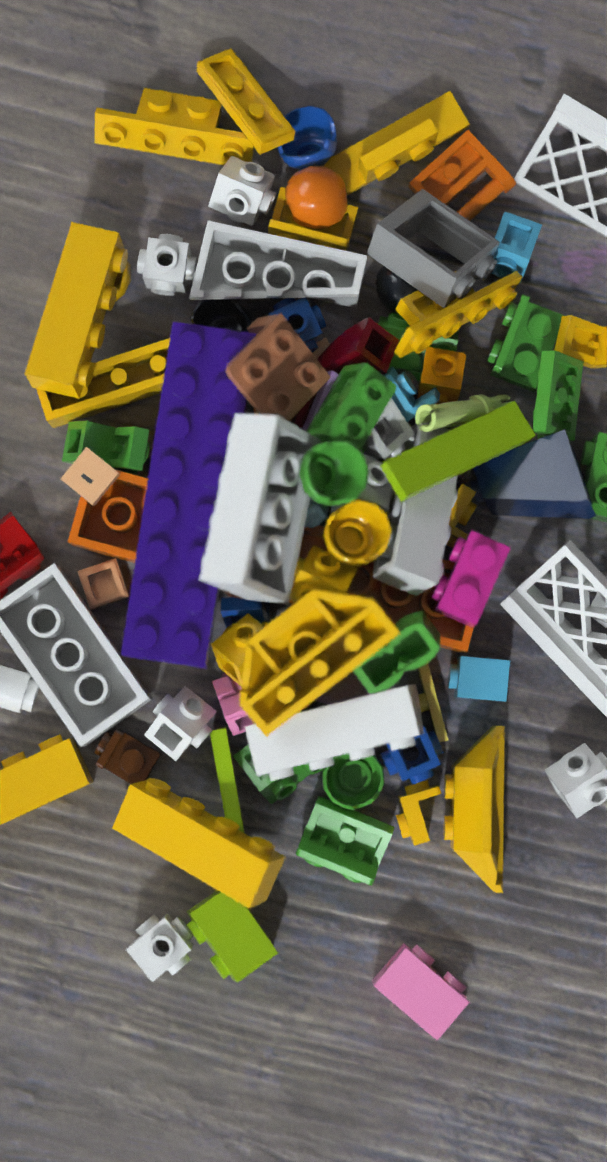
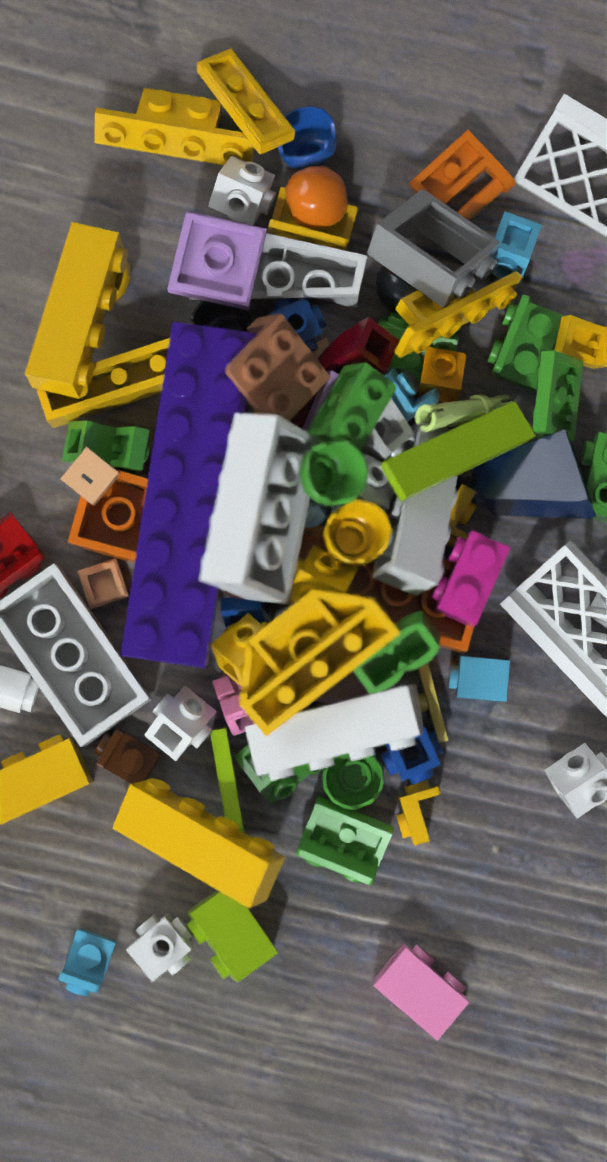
white brick [137,234,197,296] -> none
yellow bracket [324,91,470,195] -> none
yellow wedge [443,726,505,893] -> none
none -> medium azure bracket [58,928,117,996]
none -> lavender tile [167,211,267,310]

